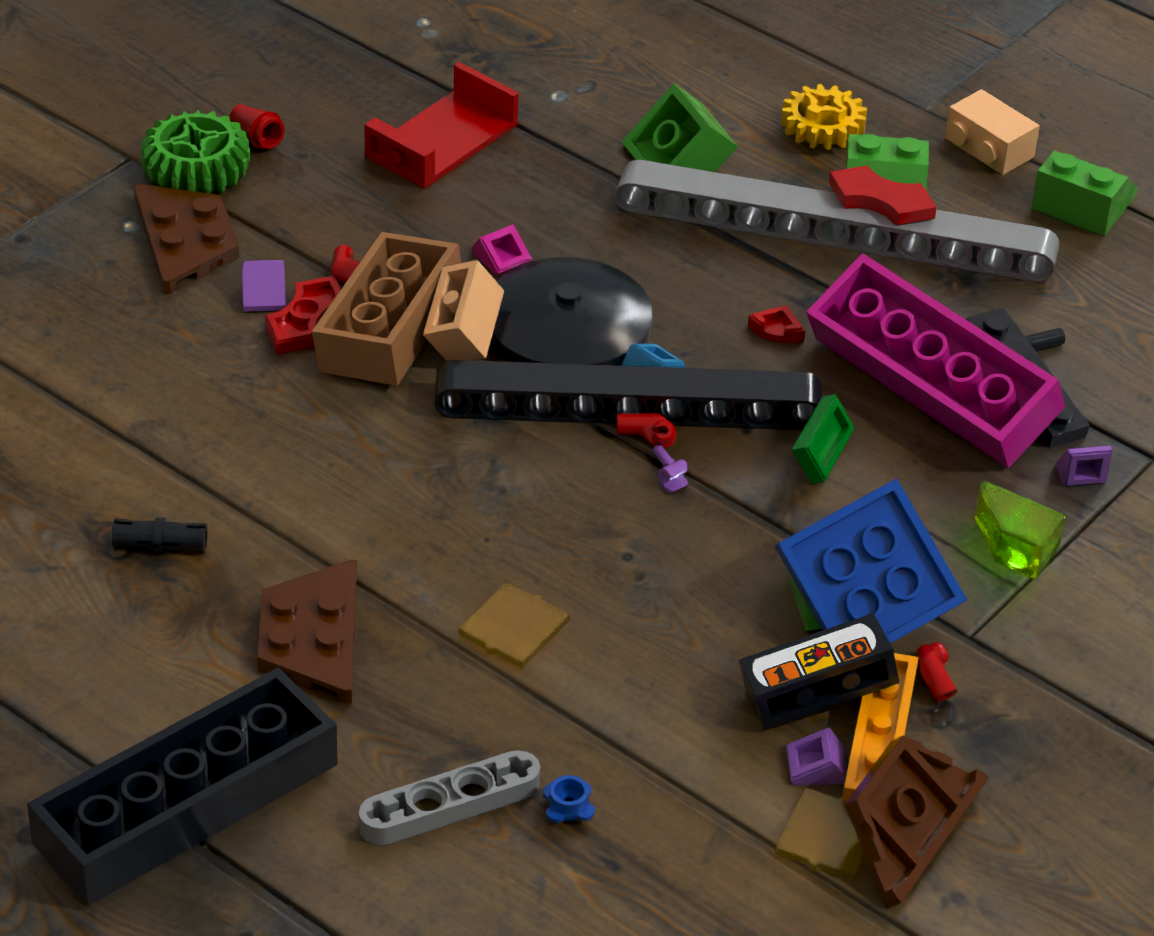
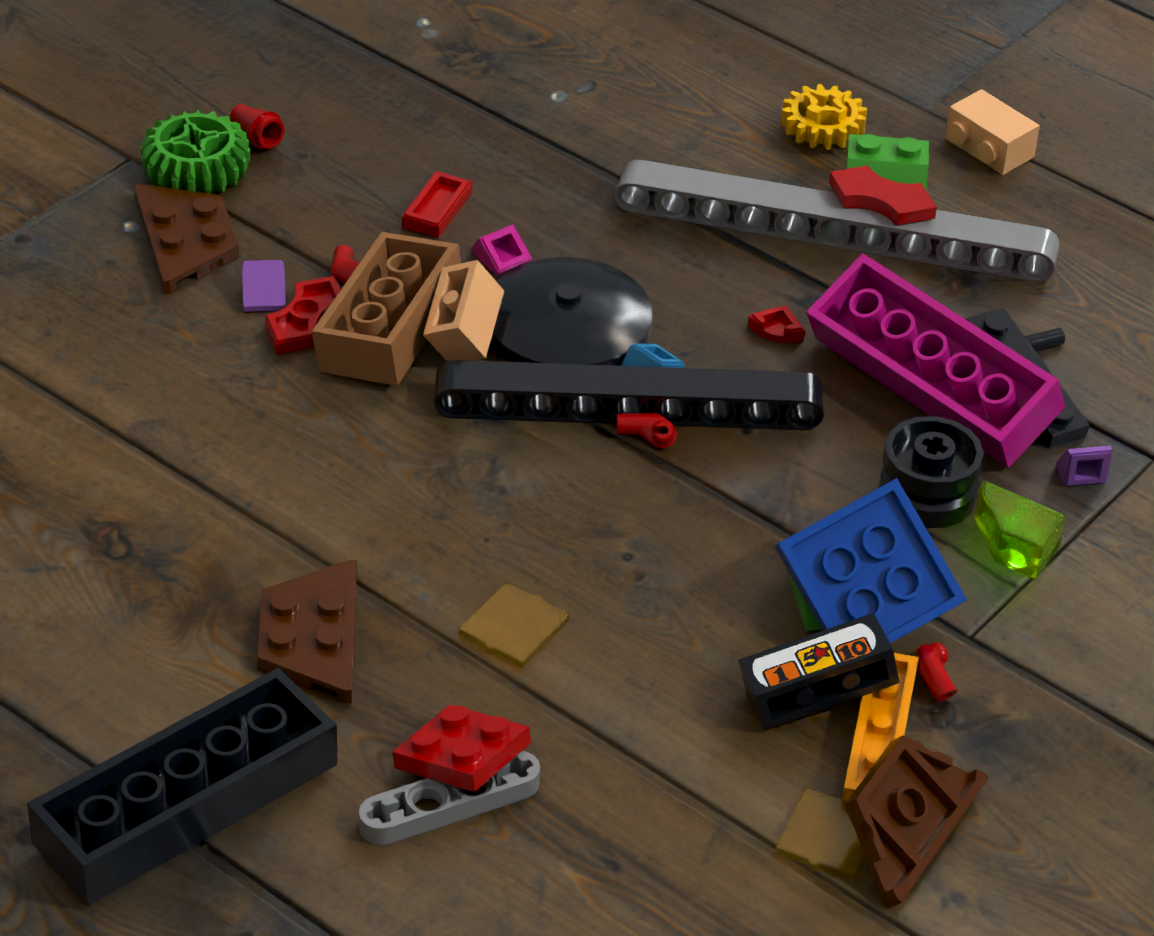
black pin [112,517,208,554] -> none
red panel [364,62,519,189] -> none
blue plate [543,775,595,823] -> none
bright green slope [621,83,739,172] -> none
medium lavender hand [653,445,688,493] -> none
medium lavender slope [786,727,848,785] -> none
green tile [792,394,855,484] -> none
bright green slope [1031,150,1138,236] -> none
none -> red plate [392,704,531,792]
none -> red tile [402,171,473,238]
none -> black wheel [879,416,984,528]

